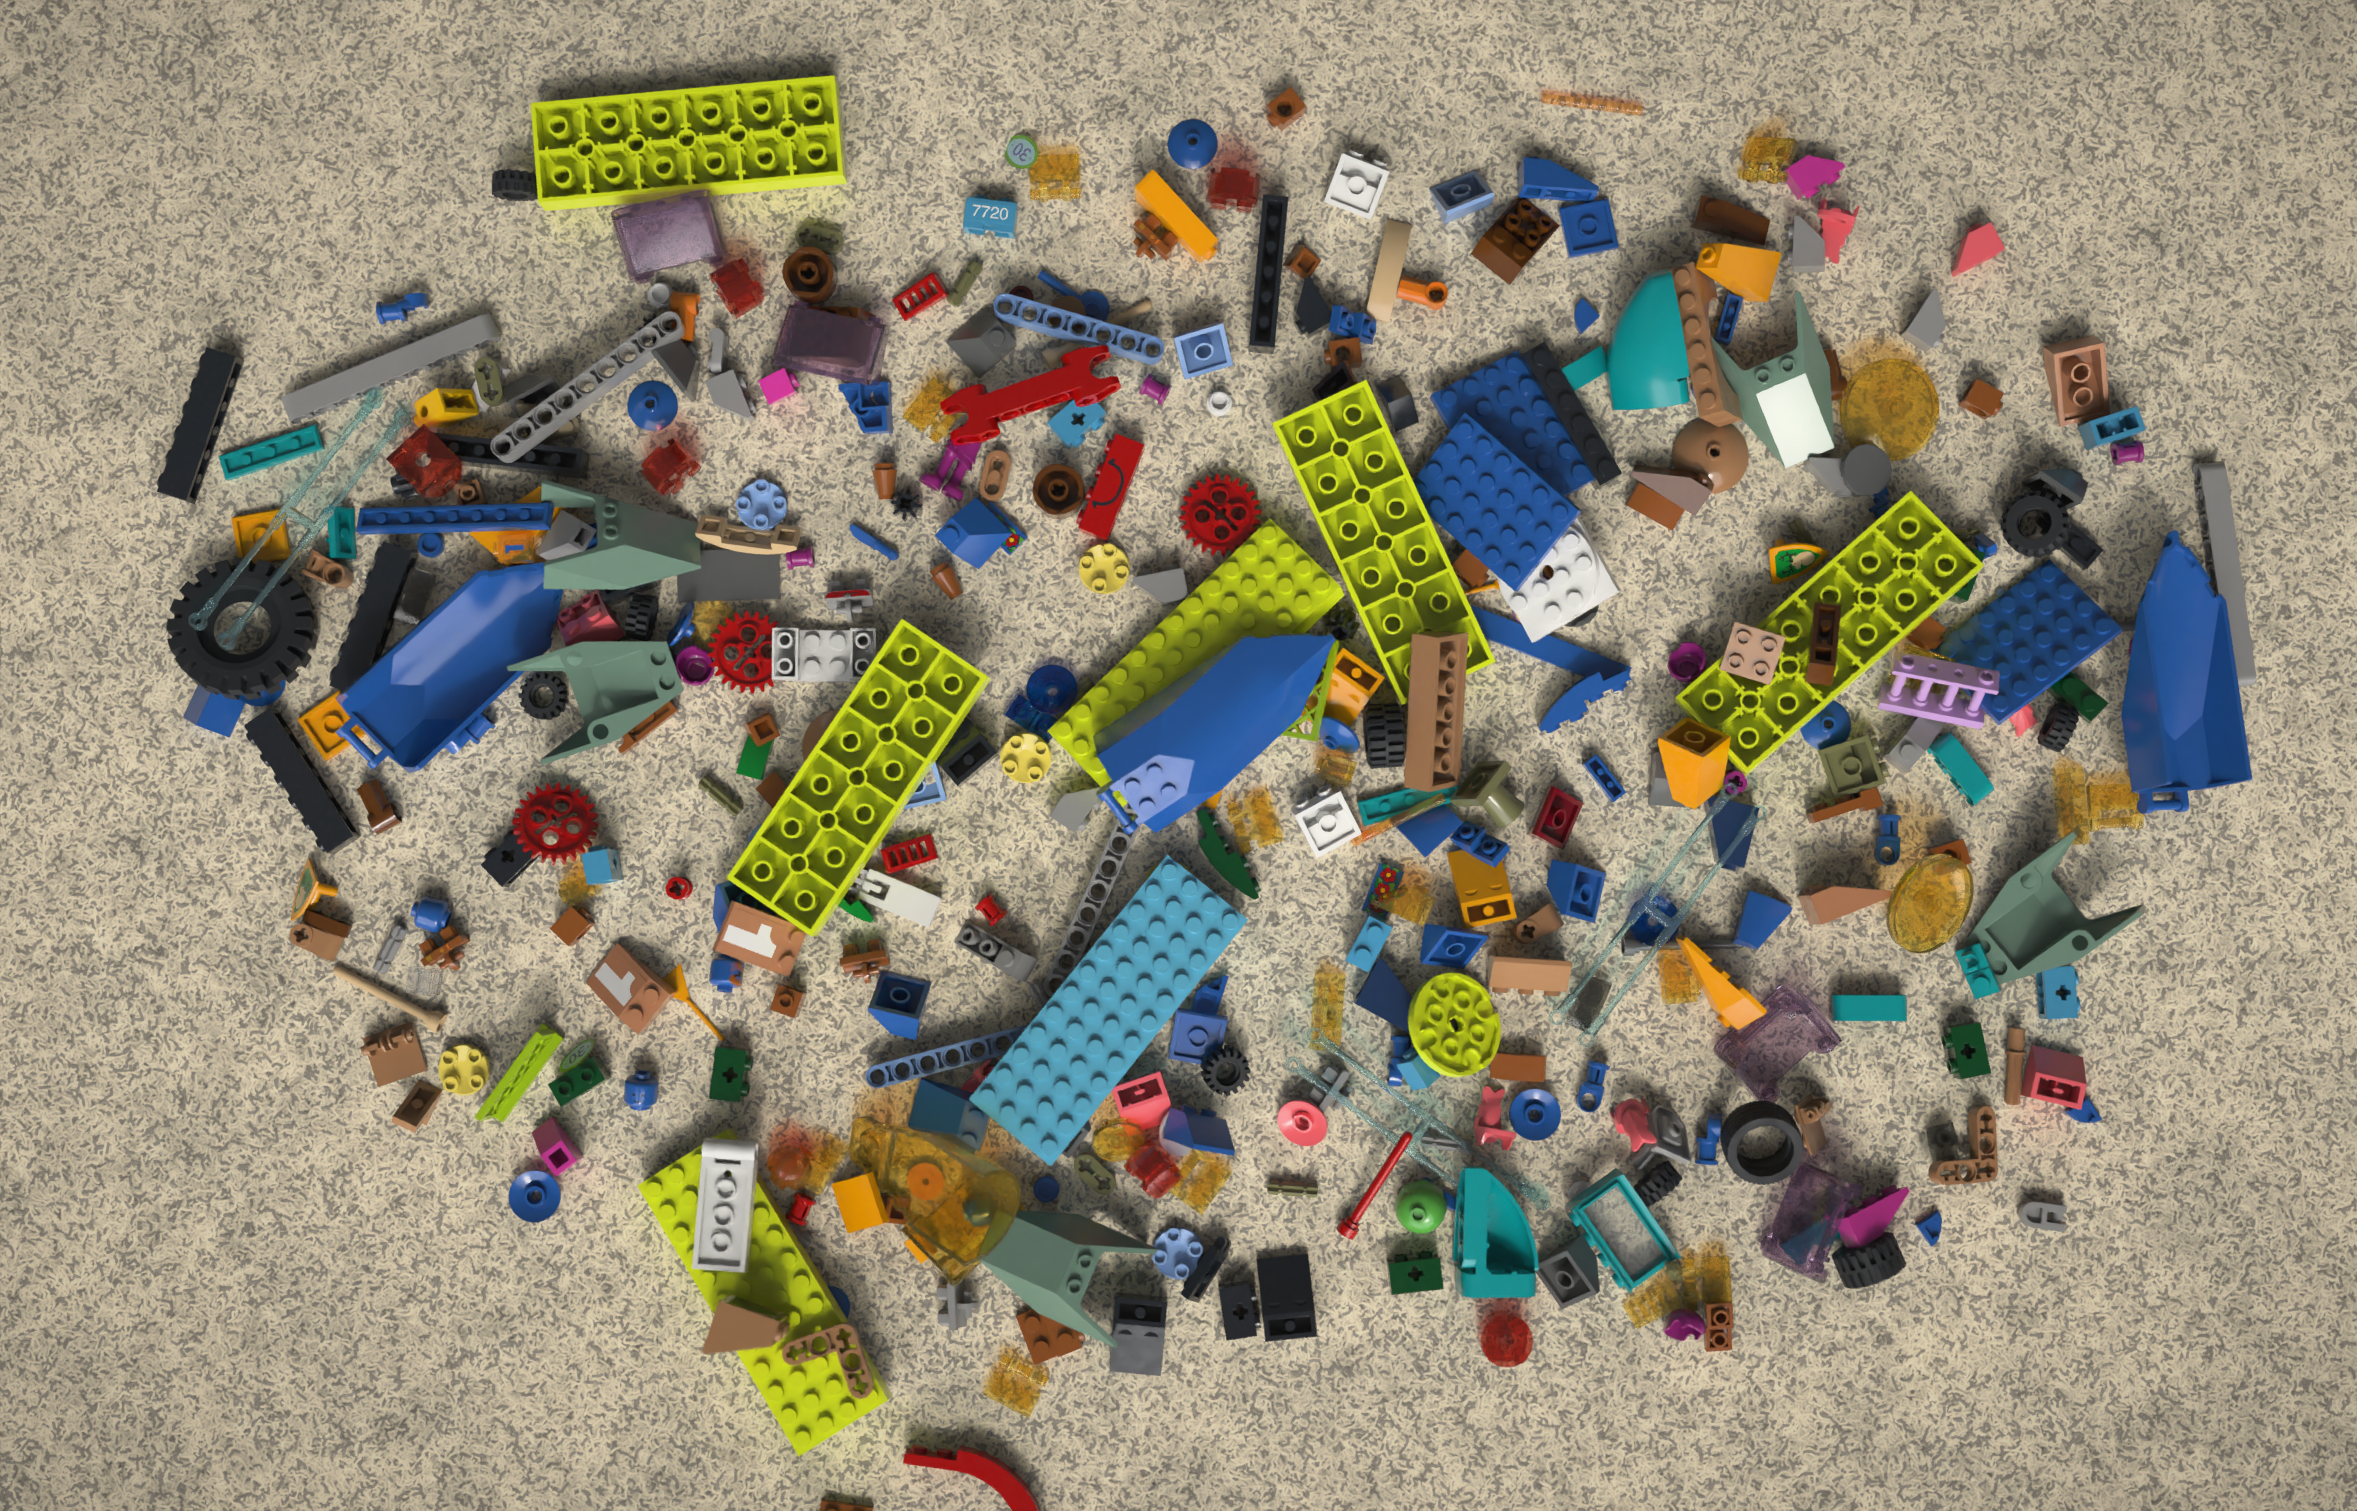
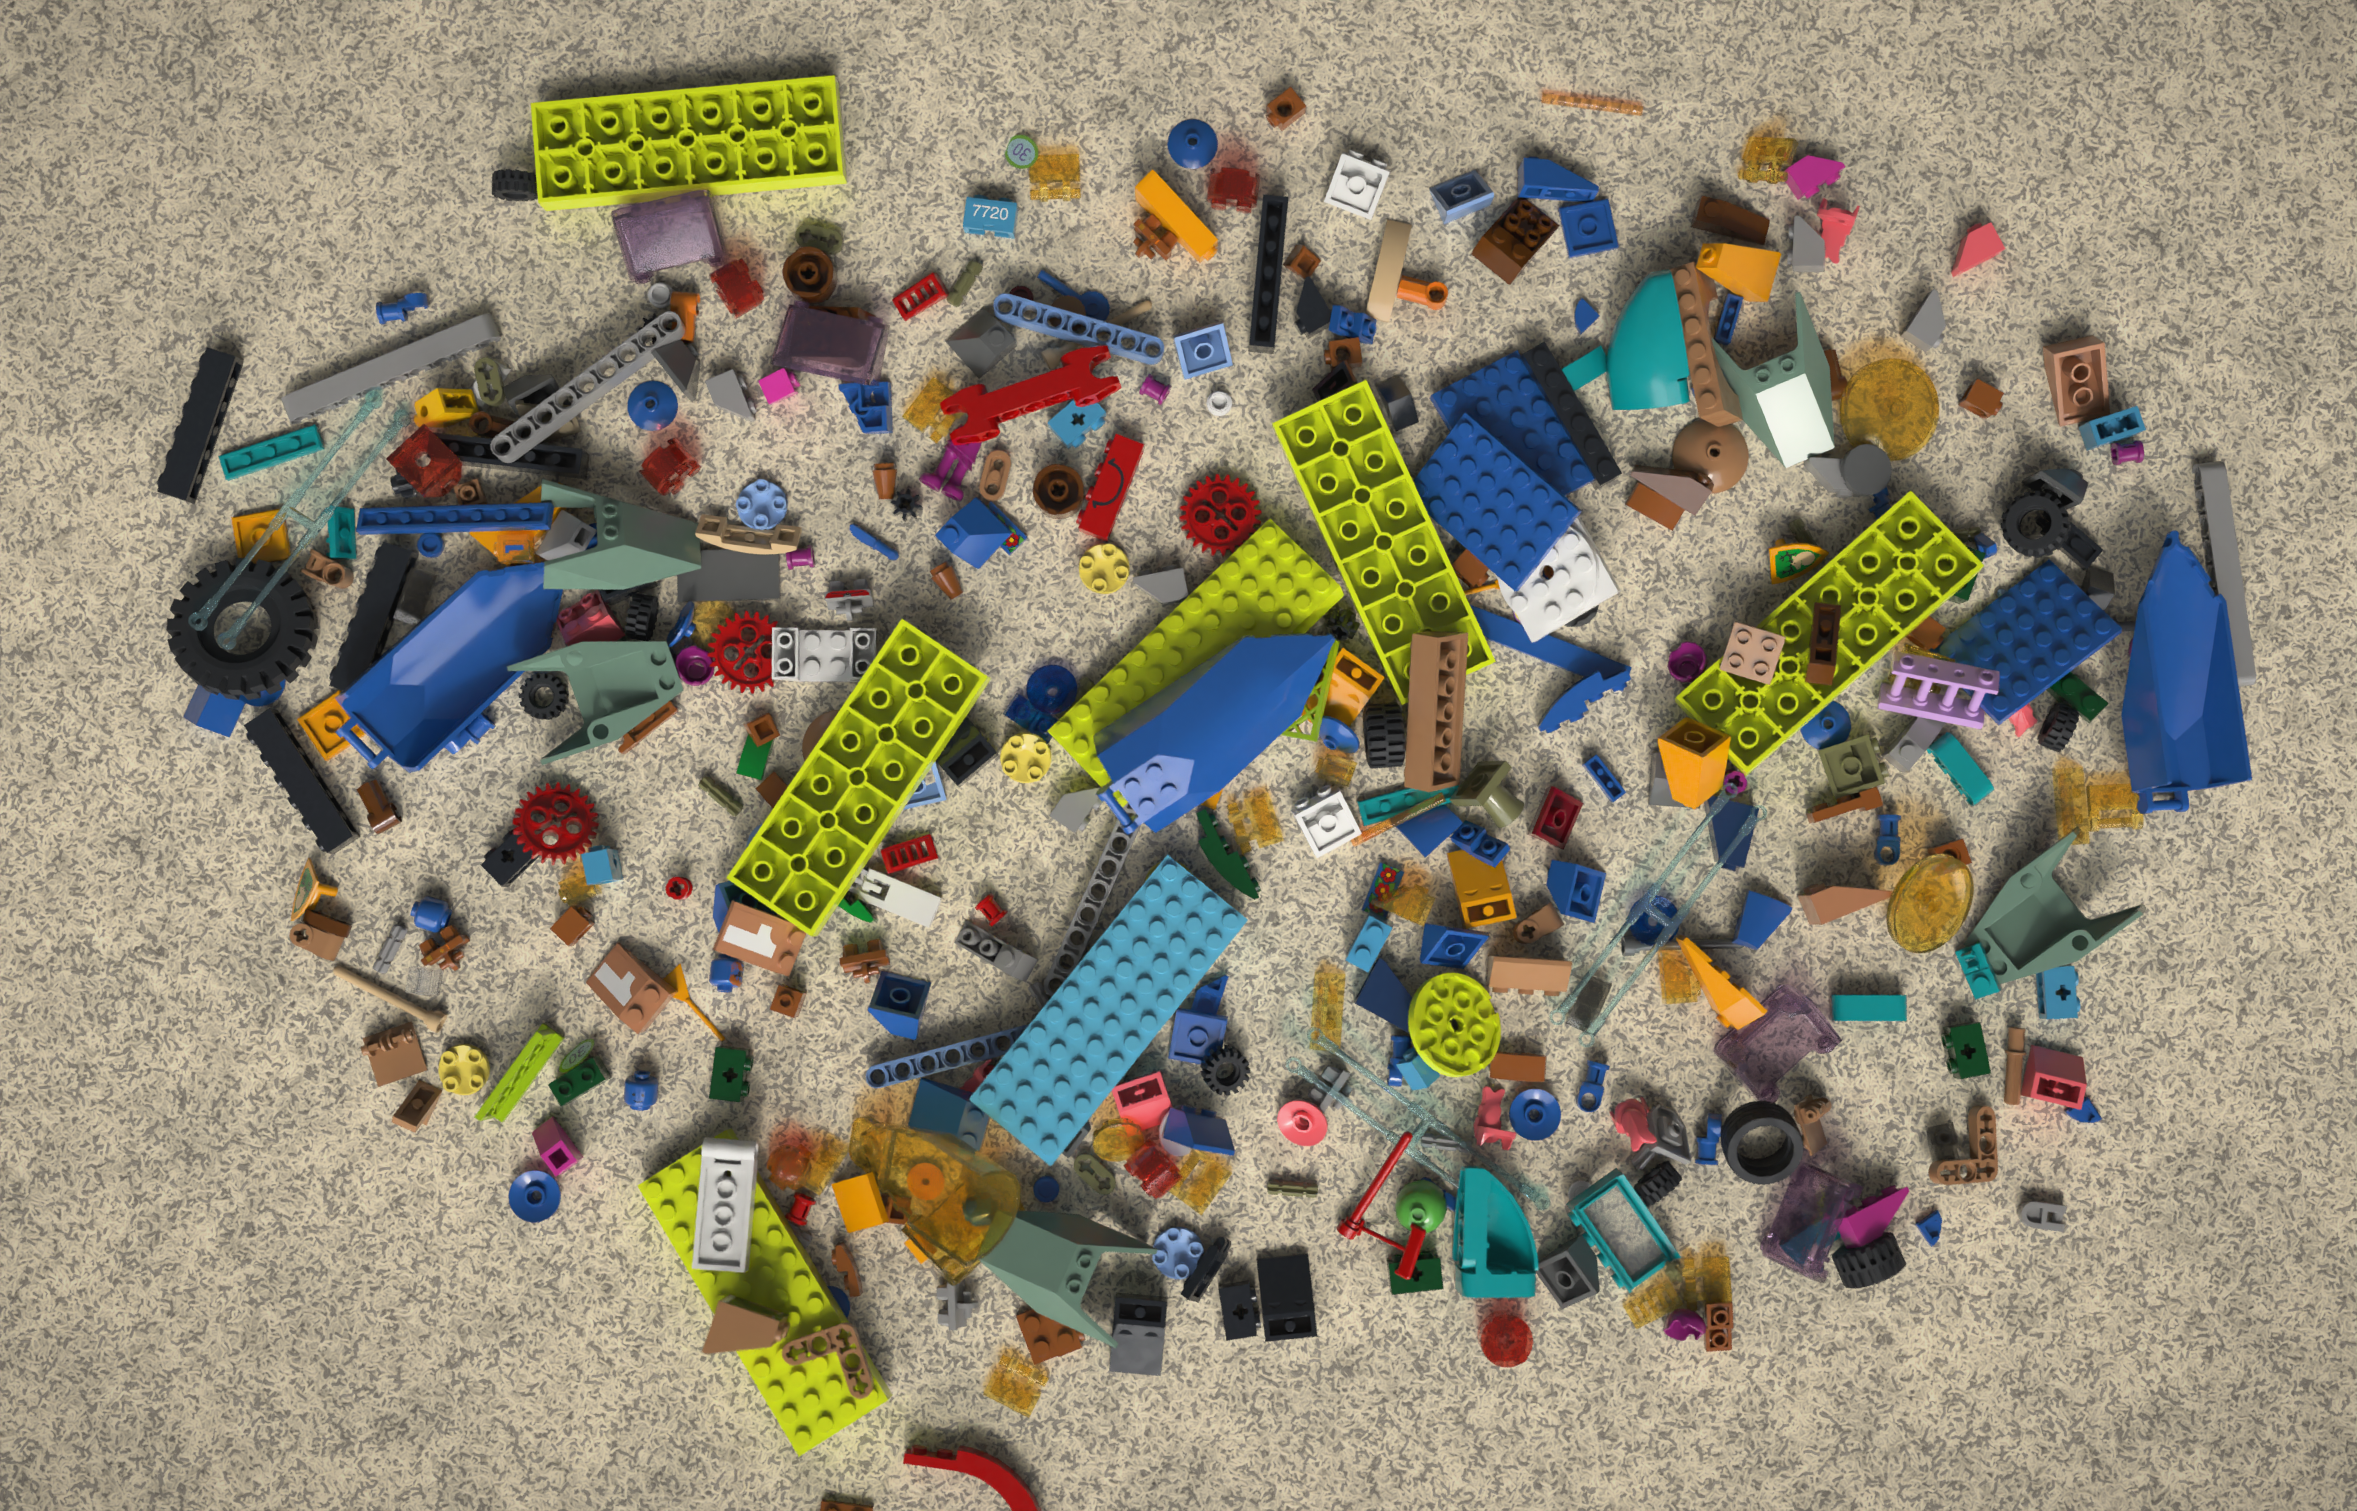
light grey plate [707,328,730,376] -> none
none -> reddish brown piece [469,411,524,439]
none -> dark orange slope [832,1242,863,1297]
none -> red piece [1357,1219,1426,1280]
none -> black slope [2081,566,2115,611]

